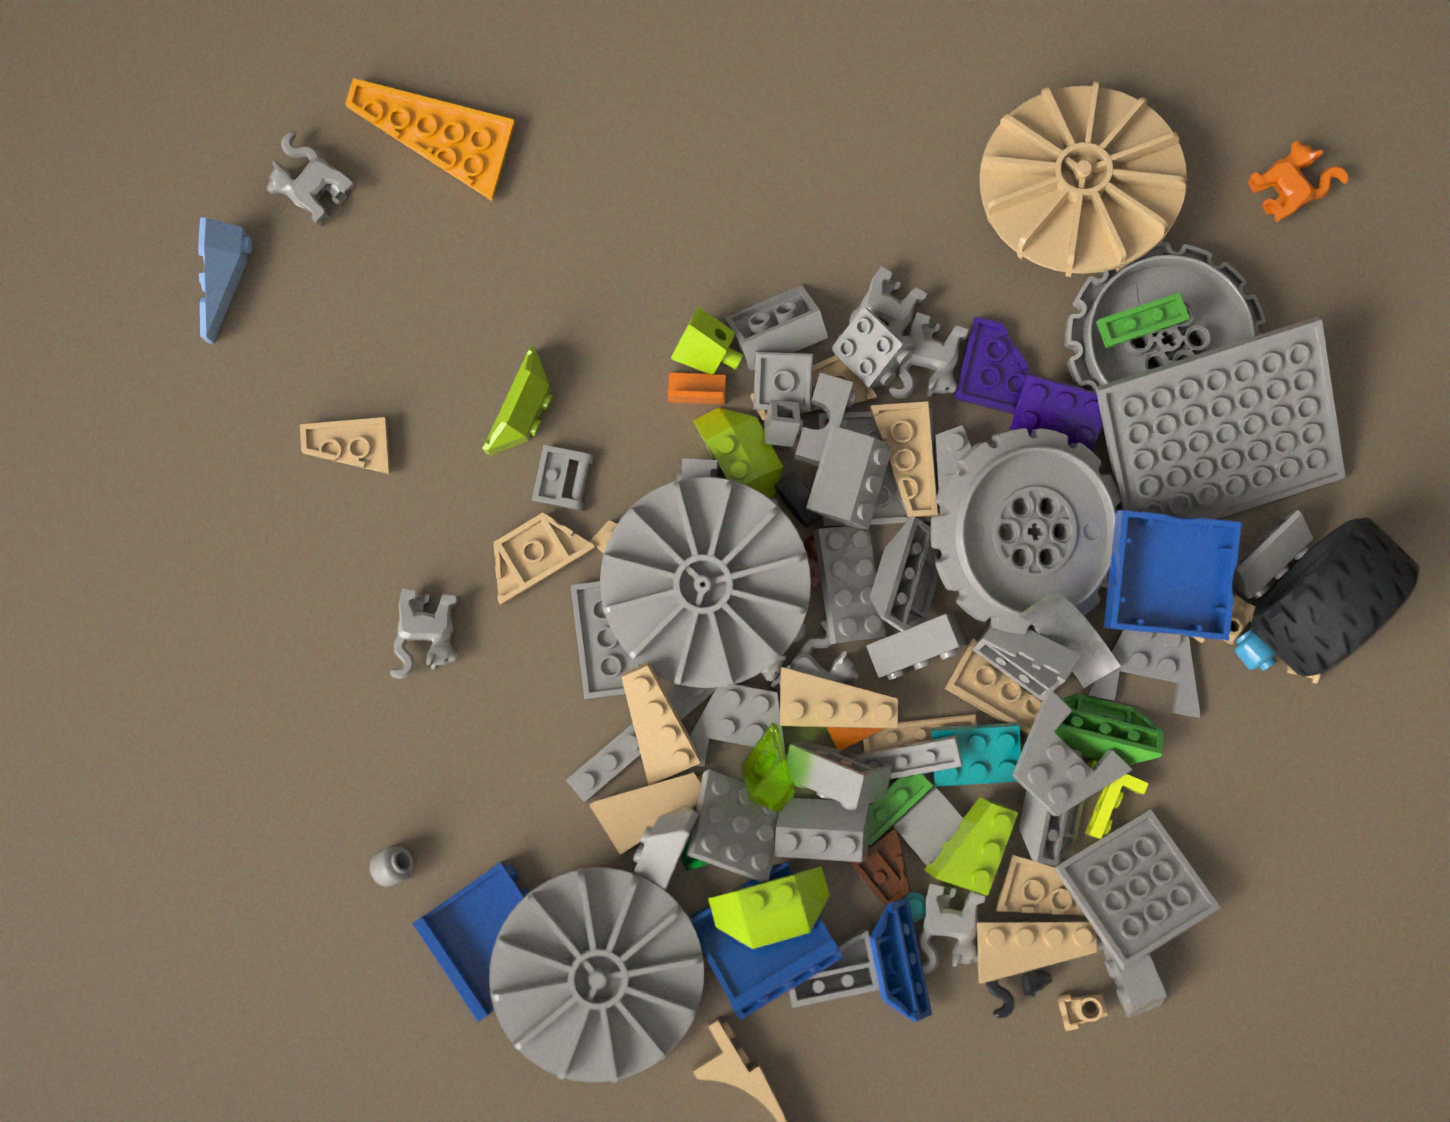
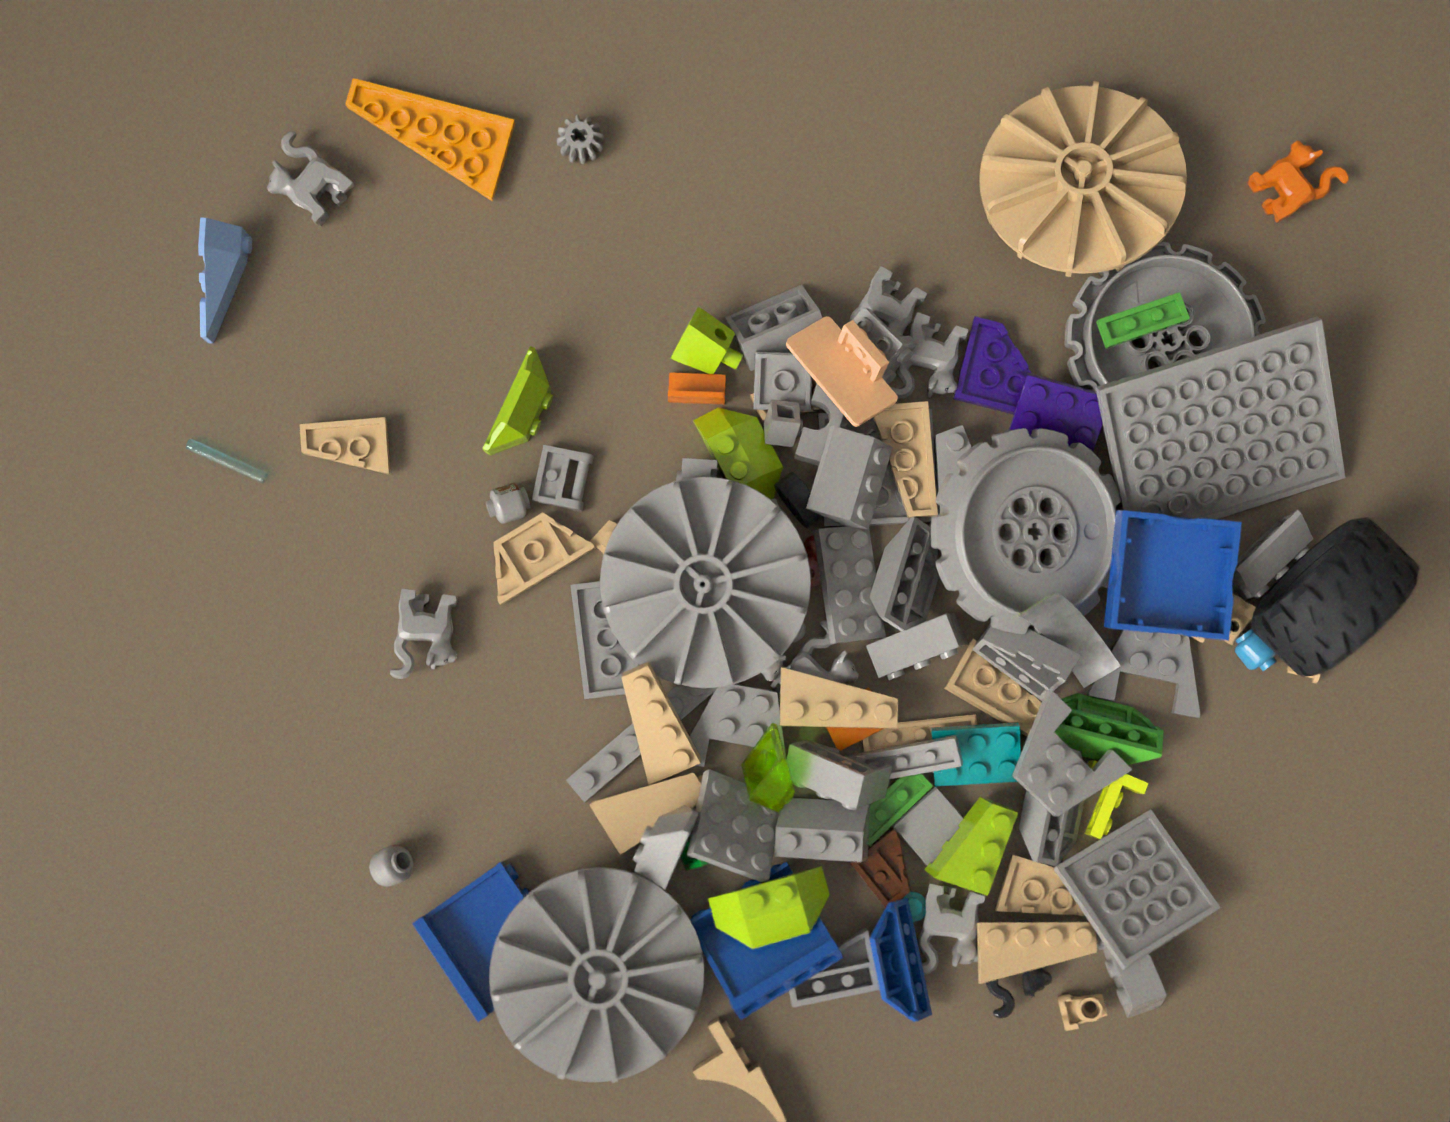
none -> clear light blue bar [185,438,268,483]
none -> light grey head [486,483,530,524]
none -> light grey gear [556,115,604,165]
none -> light nougat bracket [786,316,898,426]

